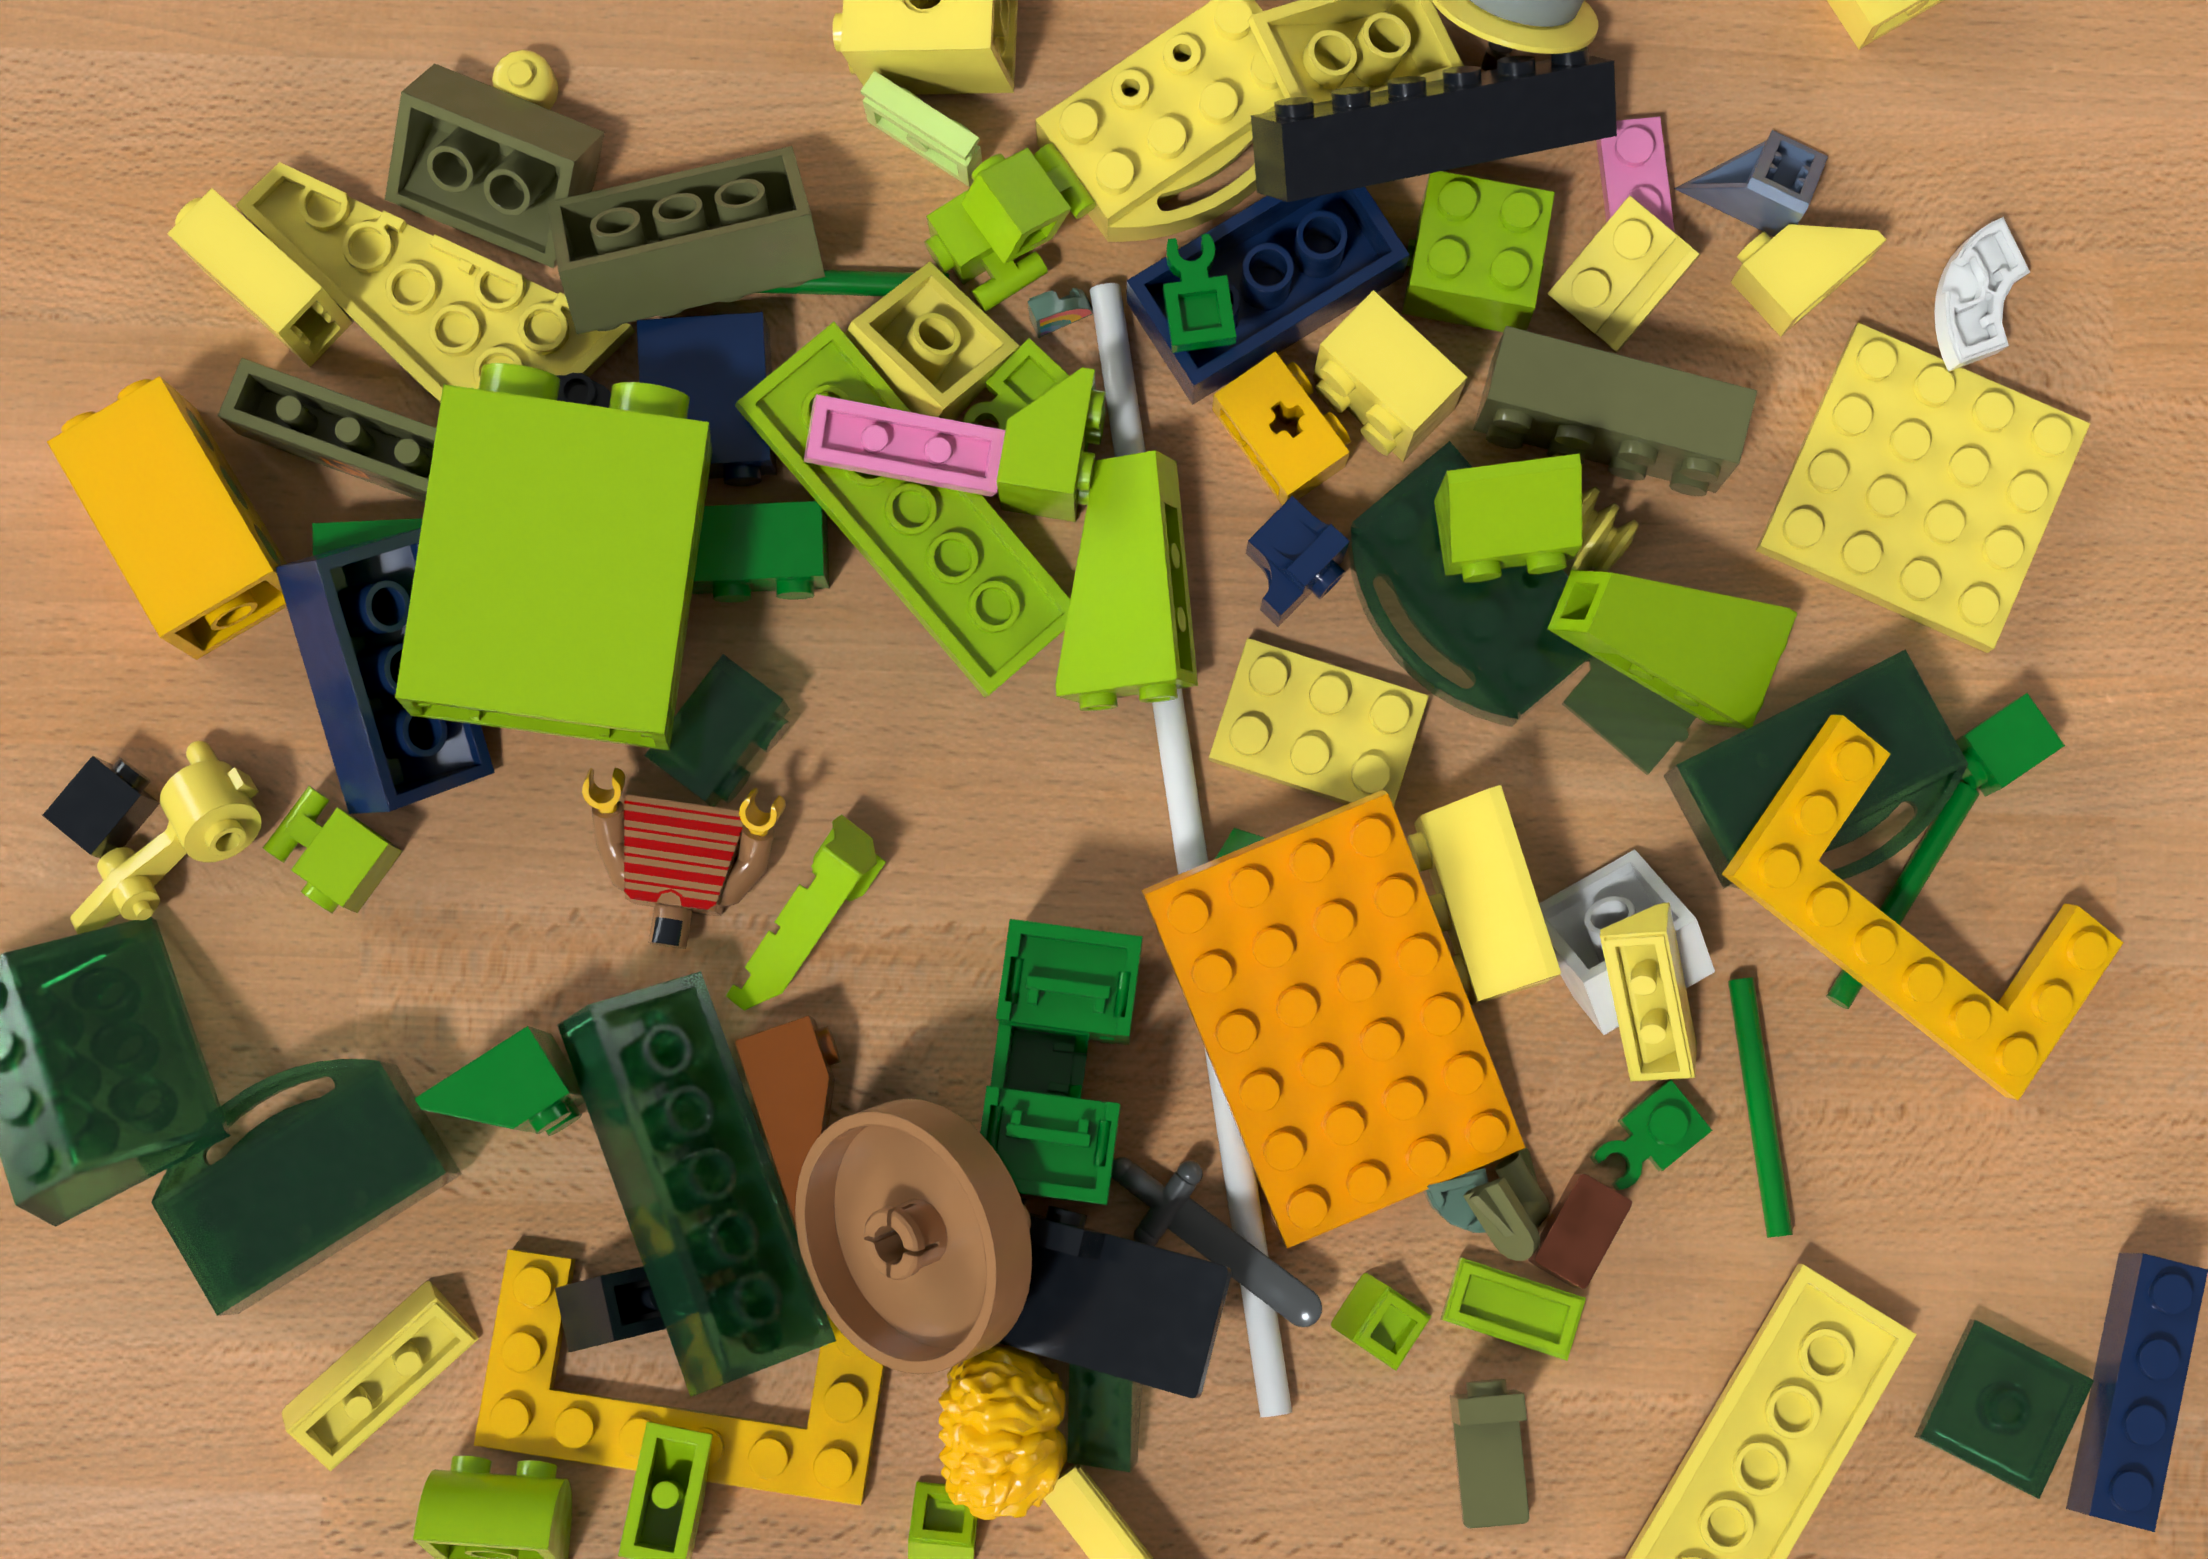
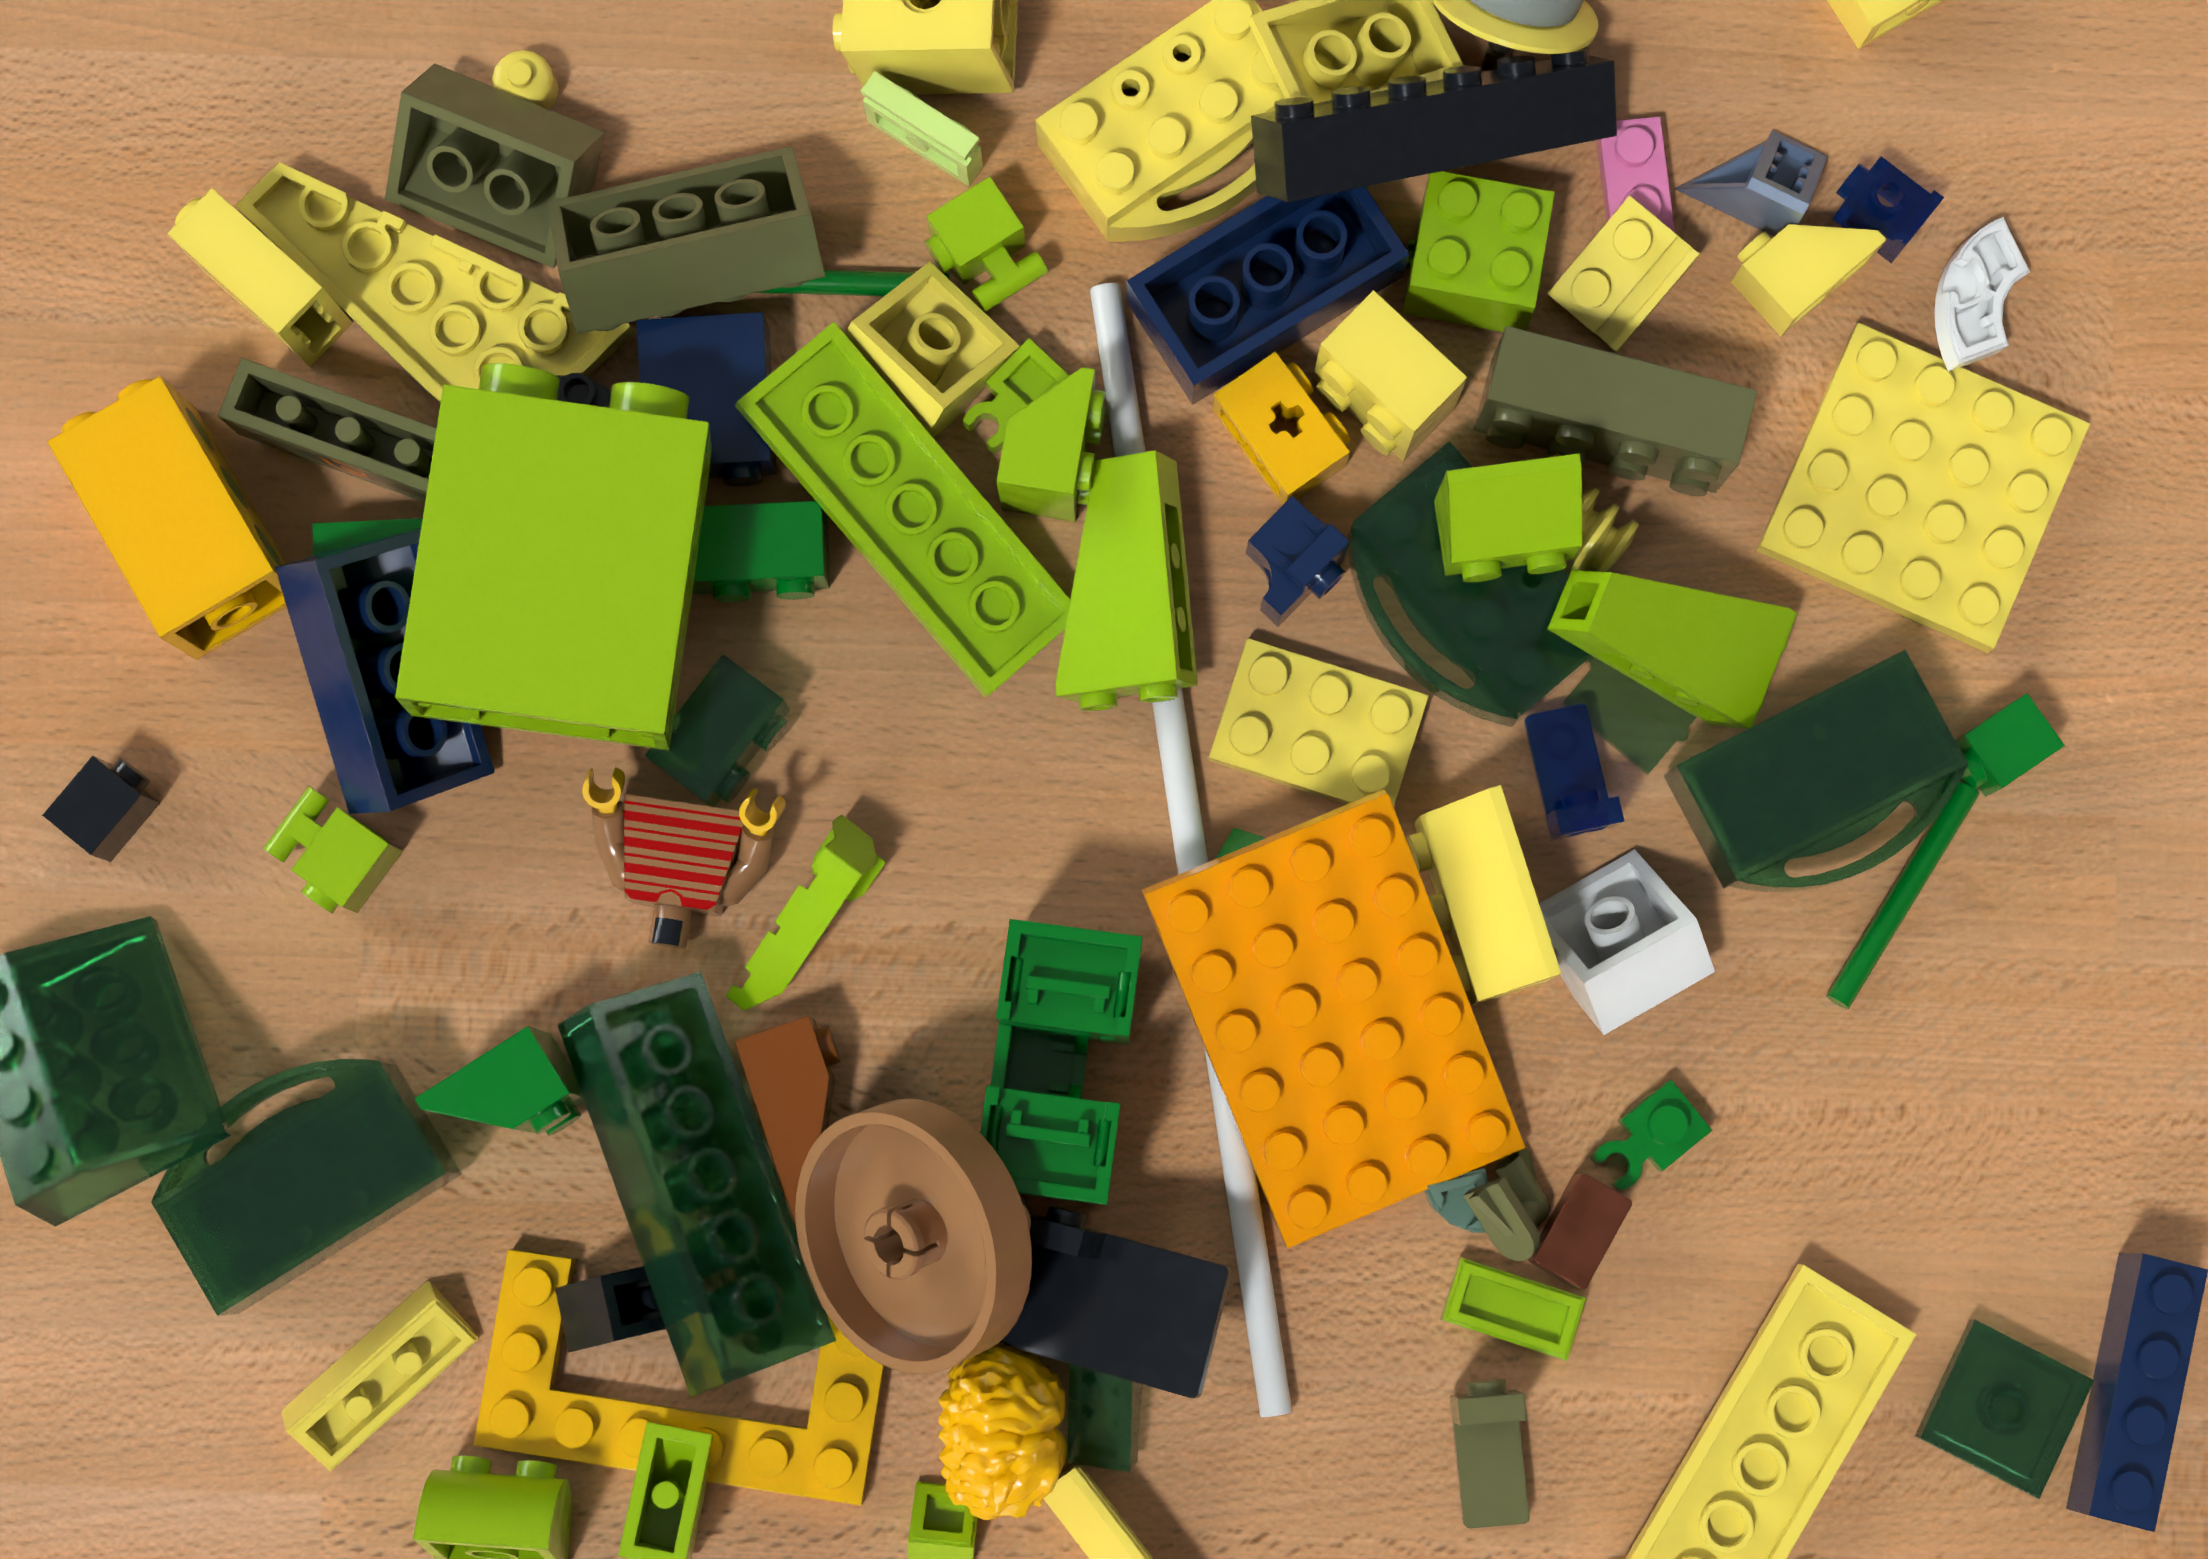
light yellow piece [70,741,262,937] -> none
bright pink plate [804,394,1005,497] -> none
lime brick [961,143,1096,264] -> none
sand green tile [1028,288,1093,338] -> none
dark grey sword [1112,1157,1322,1327] -> none
green plate [1163,234,1236,353] -> none
lime slope [1331,1273,1432,1371] -> none
light yellow slope [1600,902,1697,1082] -> none
yellow plate [1722,715,2124,1101] -> none
green bar [1728,977,1793,1238] -> none
none -> clear blue bracket [1524,704,1624,841]
none -> clear blue brick [1832,156,1944,264]

